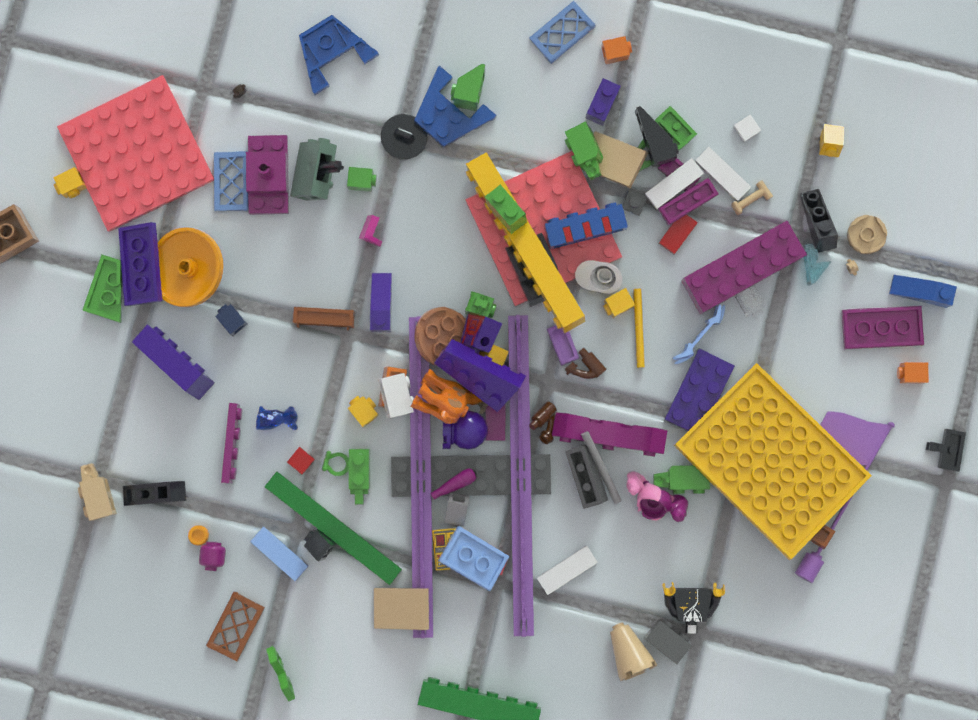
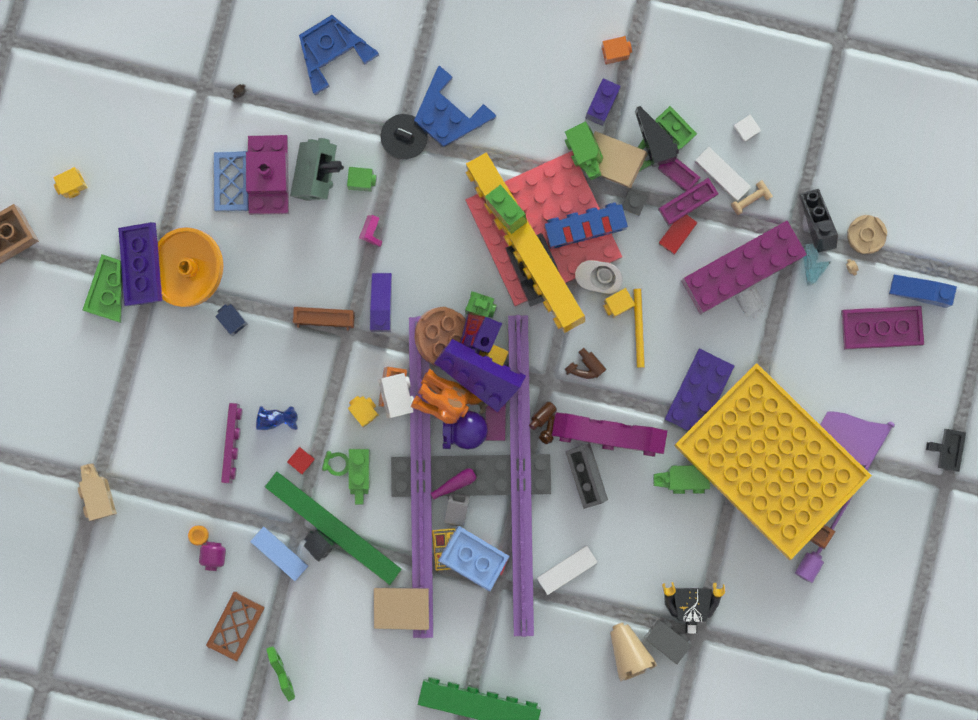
coral plate [57,75,214,232] -> none
black slope [123,481,186,506] -> none
dark purple wedge [132,324,215,400] -> none
bright green slope [451,64,485,111] -> none
medium blue window [529,1,596,64] -> none
medium lavender tile [547,325,580,366] -> none
light grey bar [581,431,621,504] -> none
hair [626,471,689,522] -> none
white tile [645,158,704,210] -> none
light blue piece [673,304,725,364] -> none
brick [819,124,844,157] -> none
orange brick [897,362,929,384] -> none

